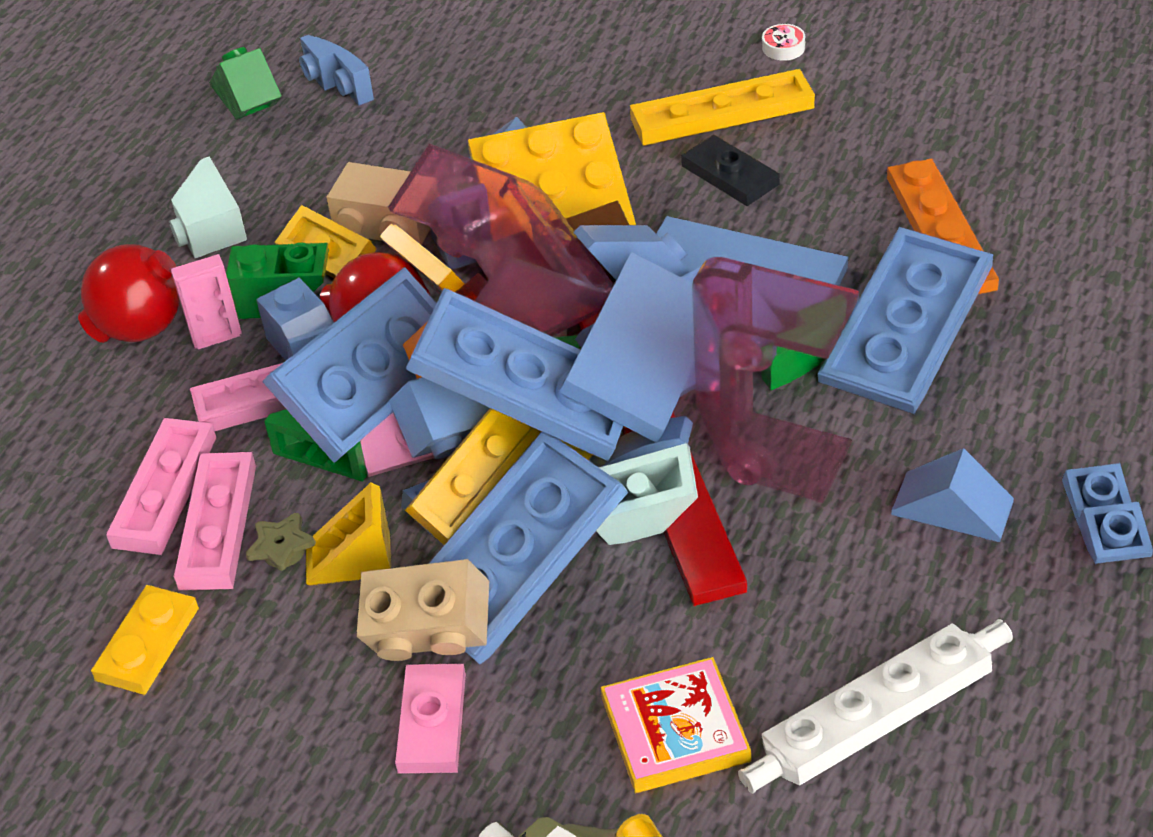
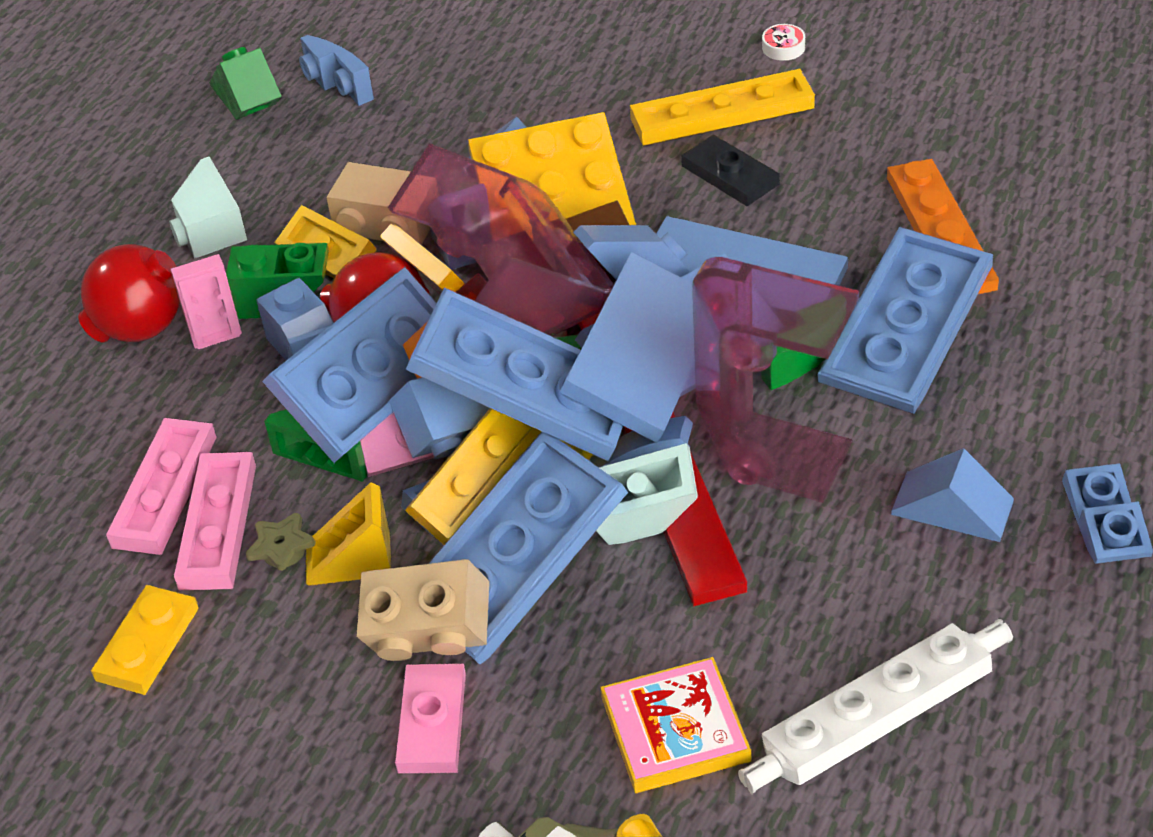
bright pink plate [190,363,286,431] -> none

